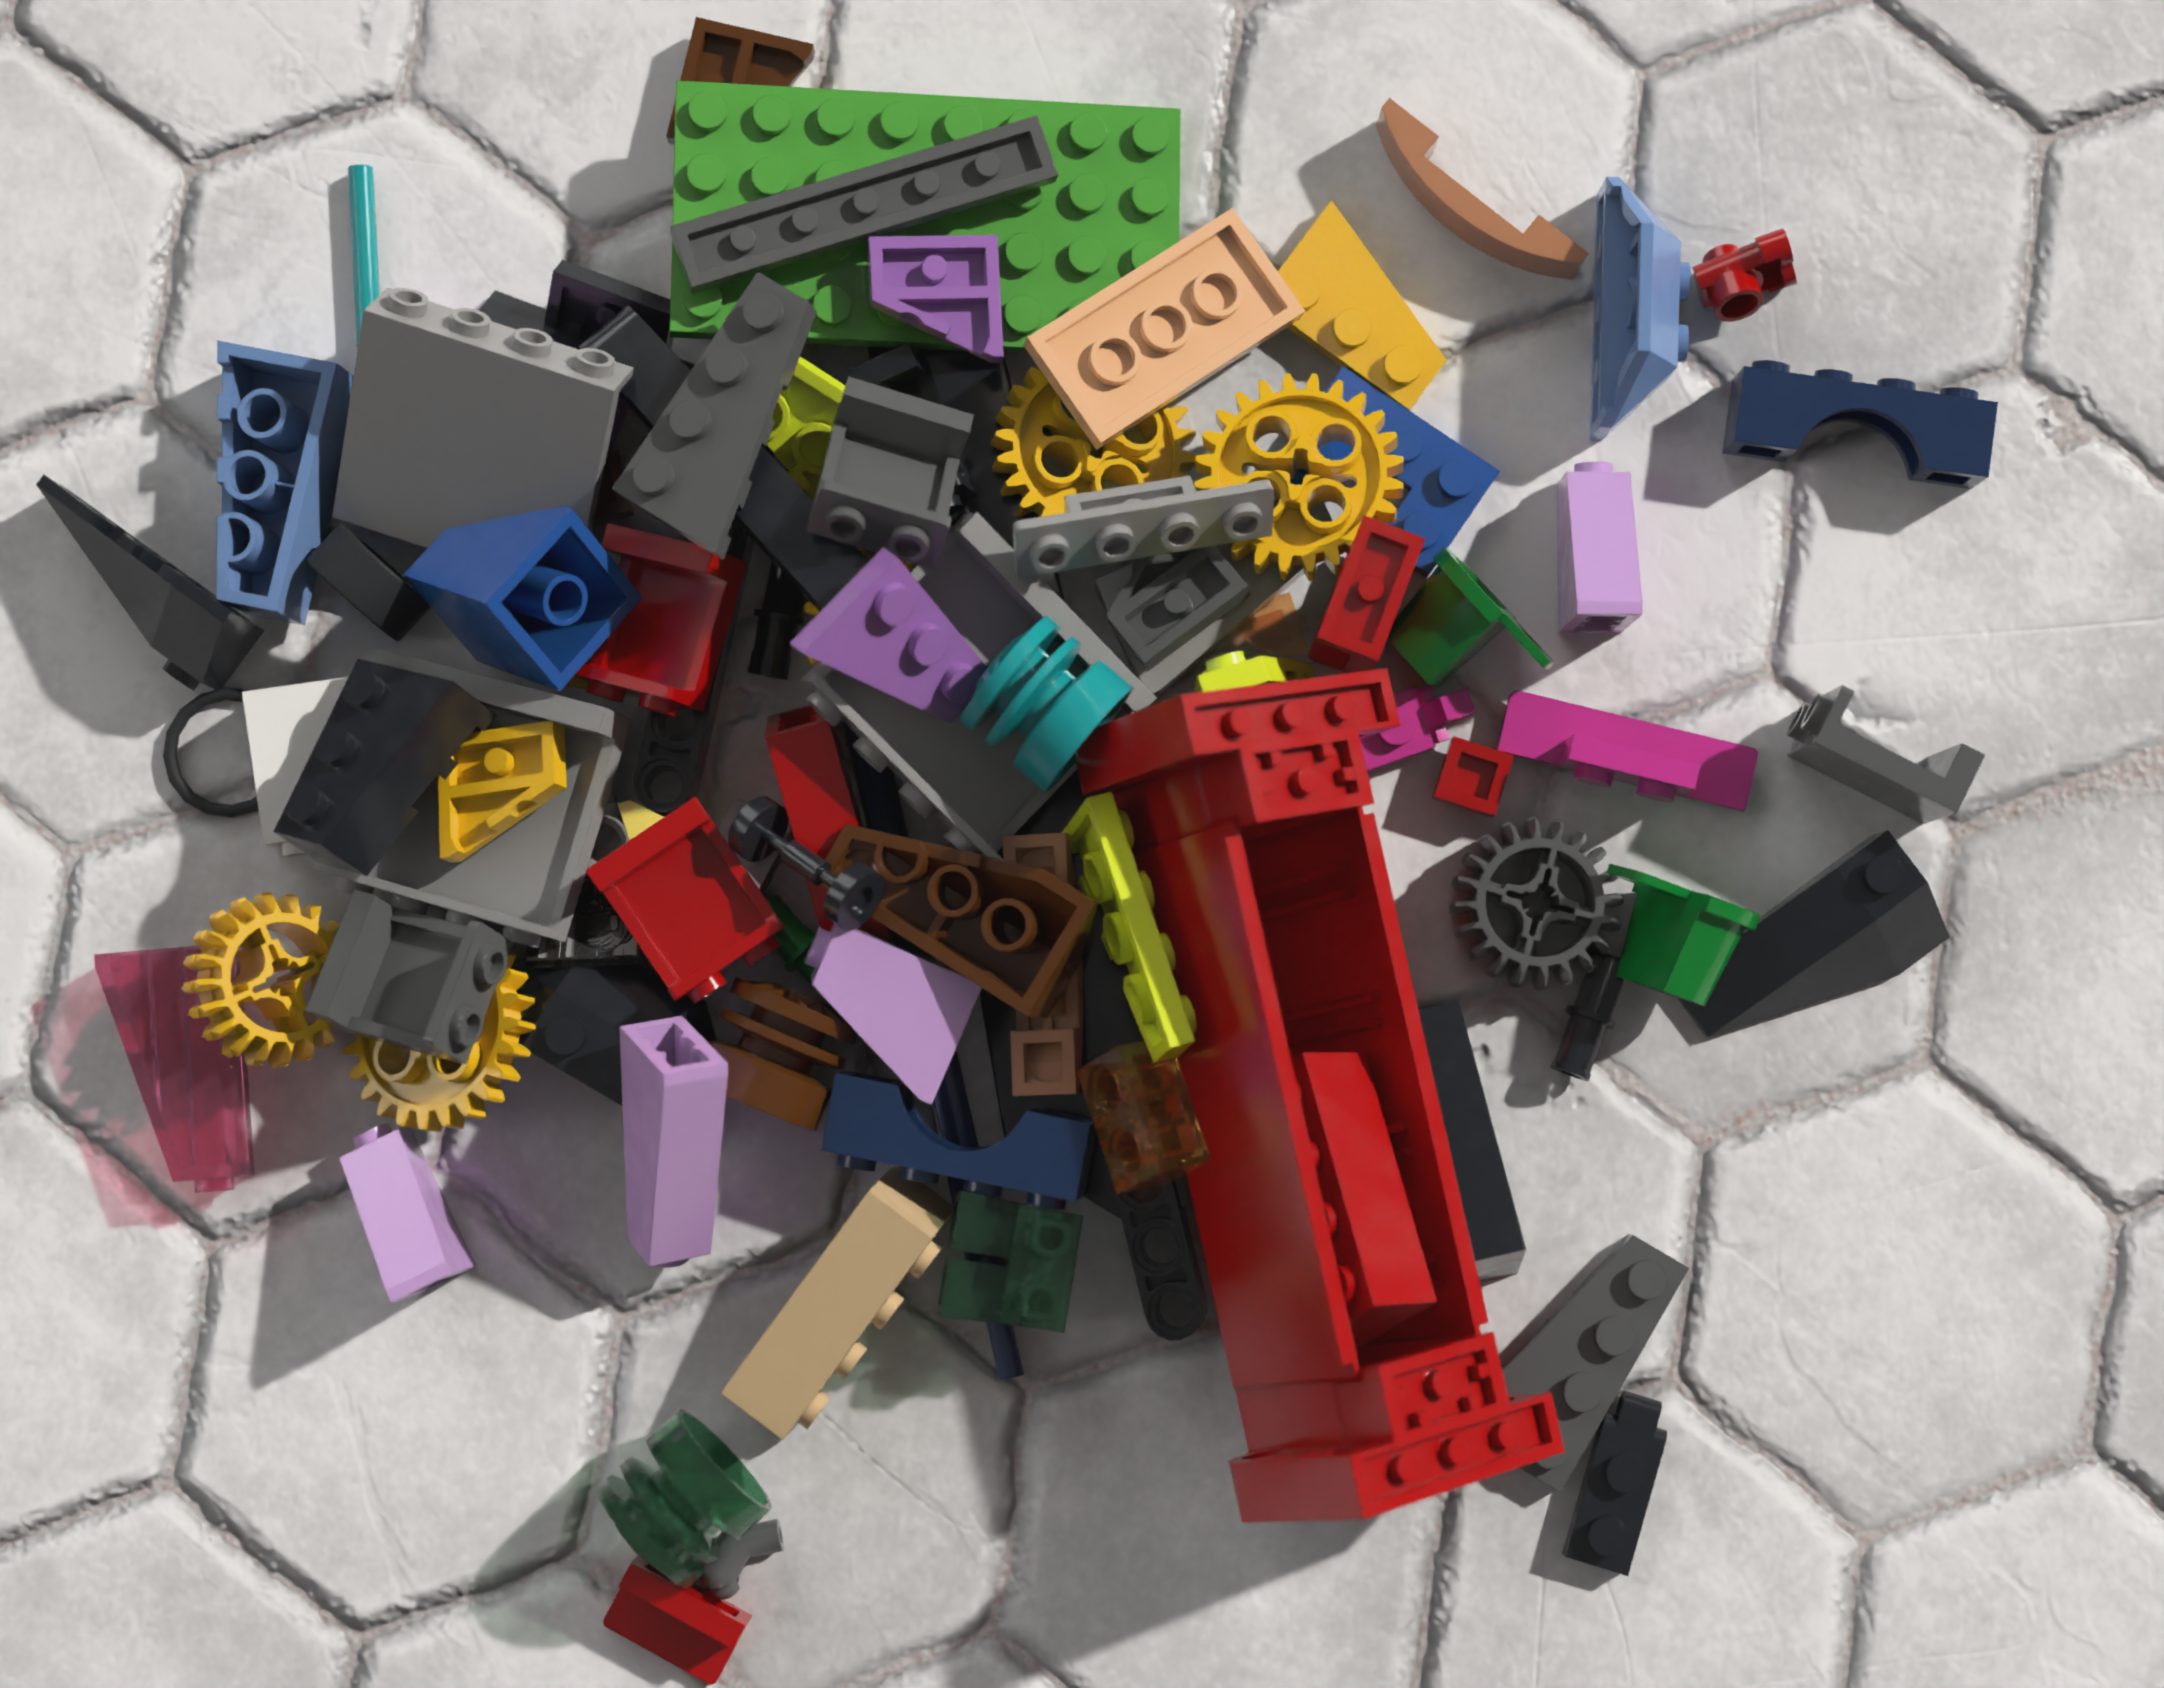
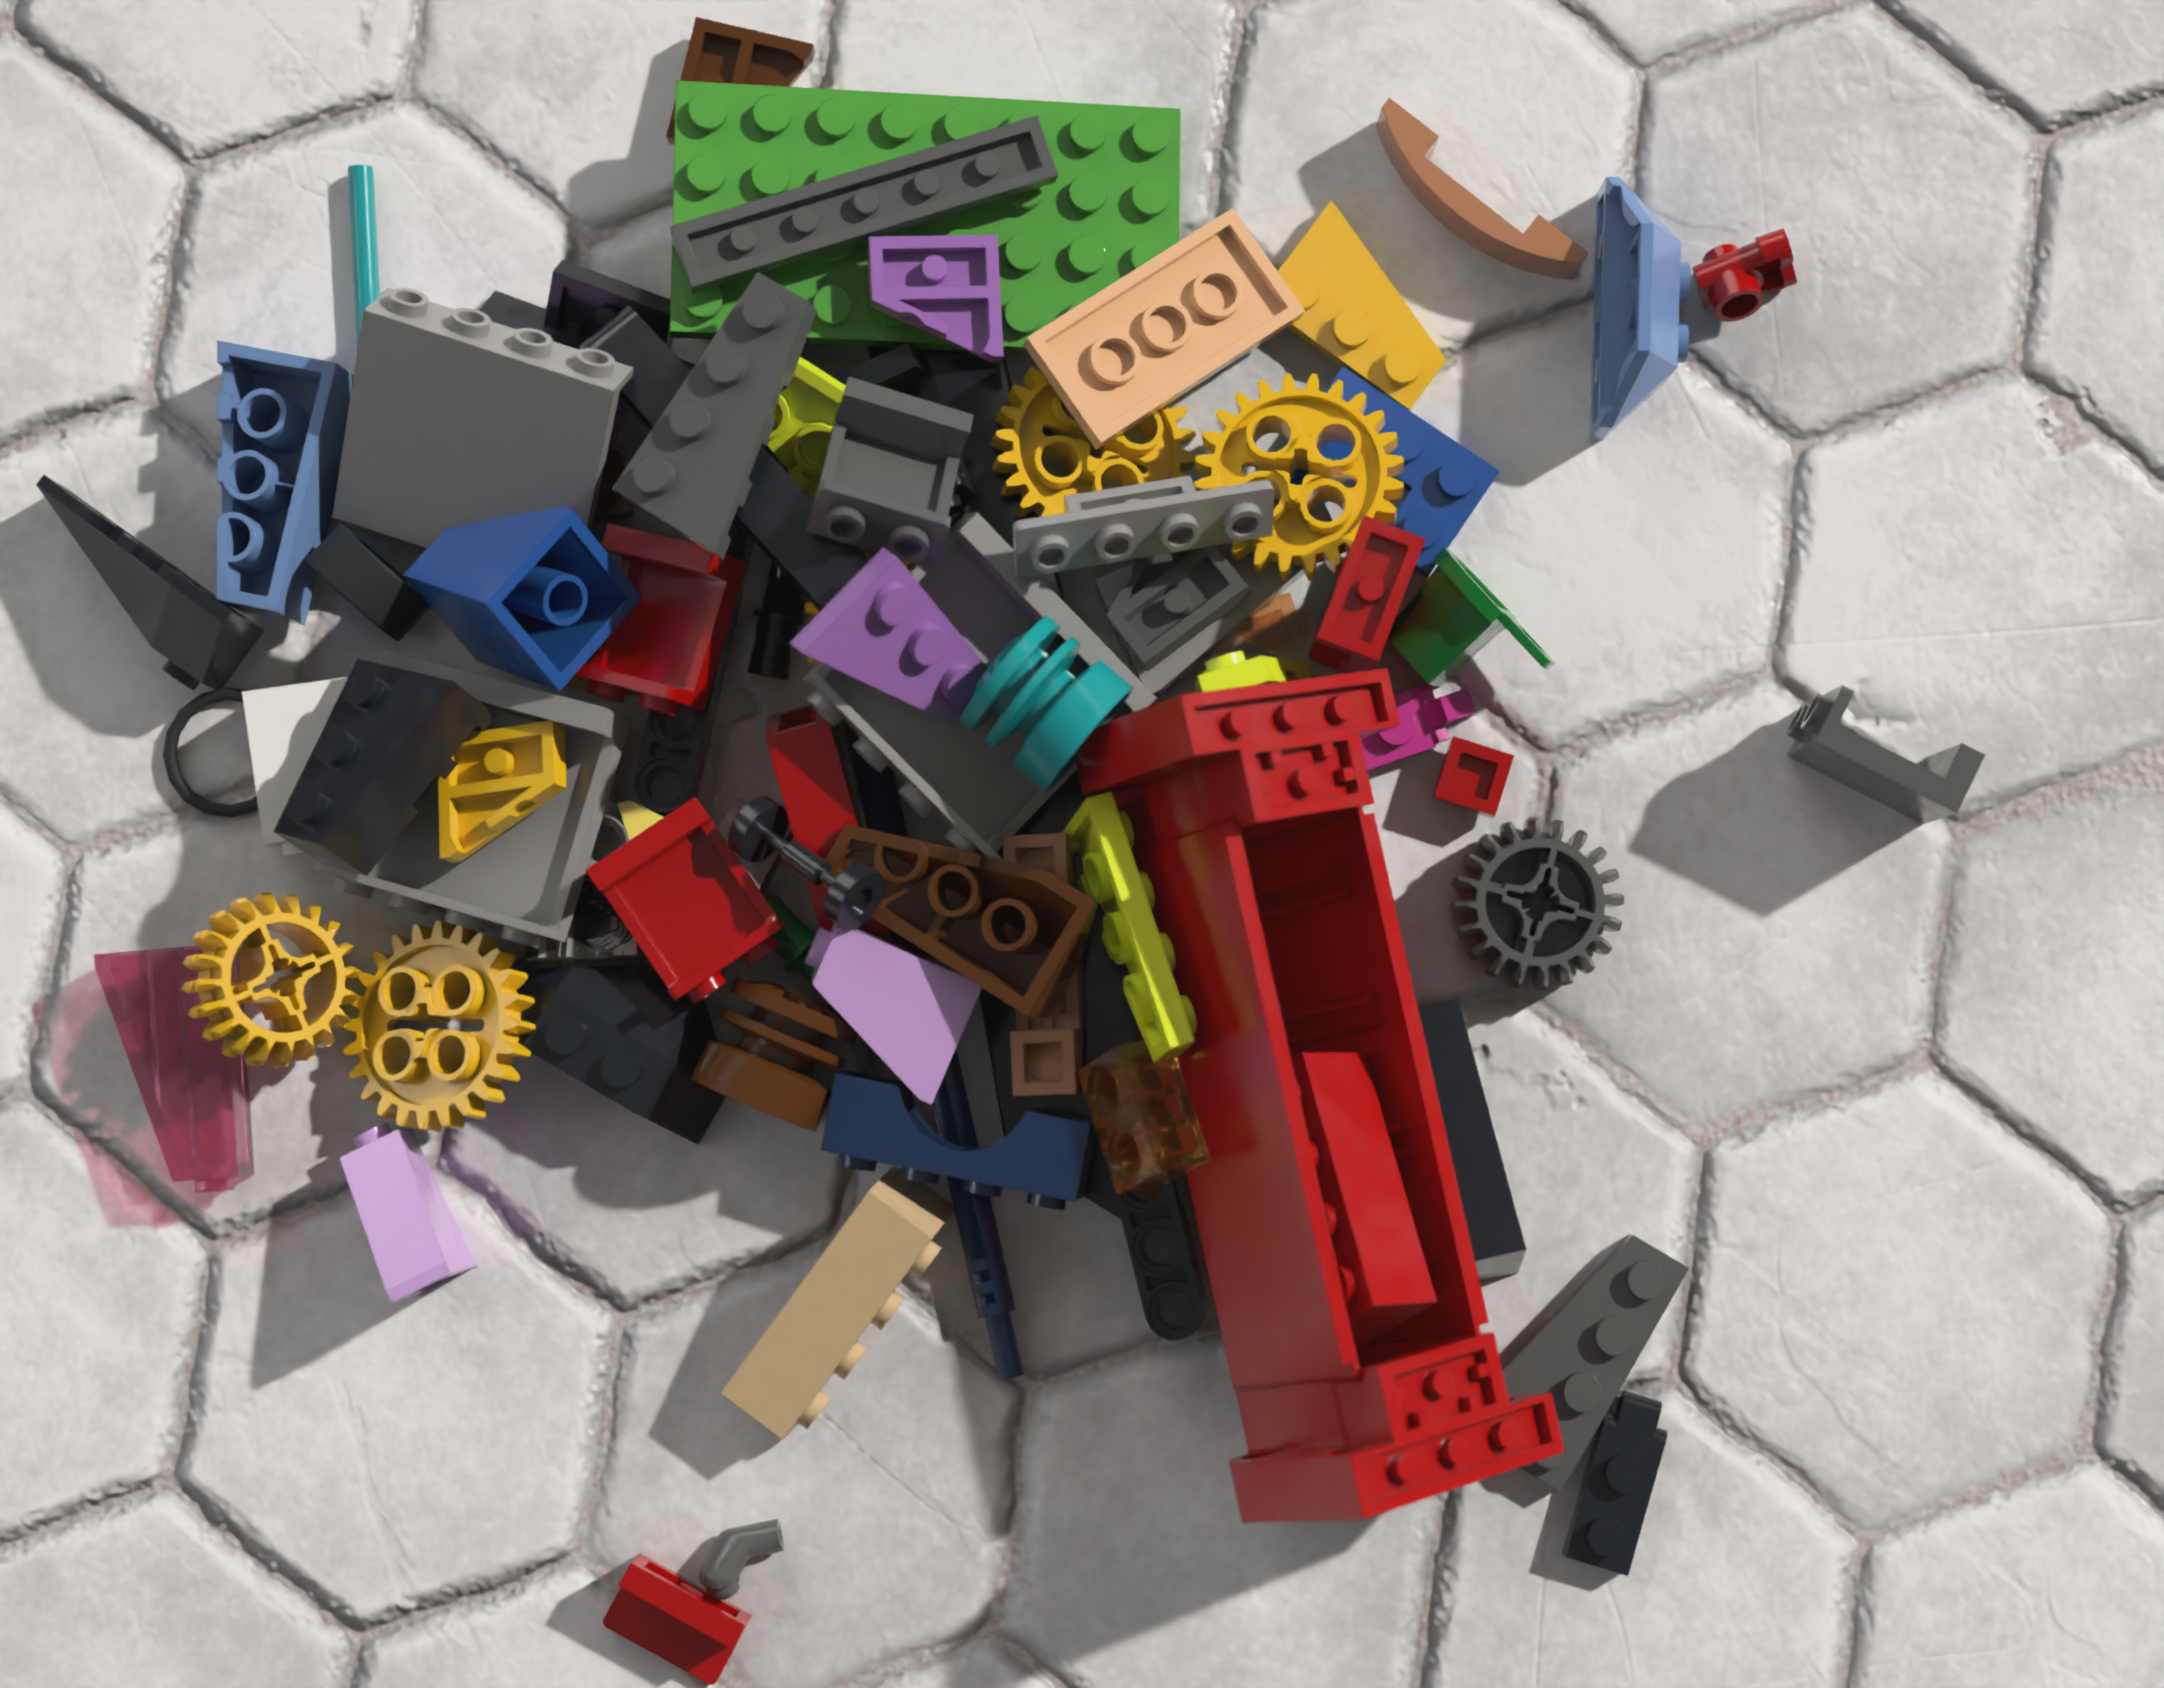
dark grey panel [305,890,513,1065] -> none
clear green wheel [596,1409,772,1588] -> none
lavender slope [619,1016,728,1268] -> none
clear green hips [936,1190,1084,1333] -> none
dark pink bracket [1496,690,1758,812] -> none
black axle [1550,953,1624,1081] -> none
lavender slope [1557,462,1642,633] -> none
green container [1606,864,1760,1006] -> none
black wedge [1677,830,1950,1037] -> none
dark blue arch [1722,360,1998,489] -> none

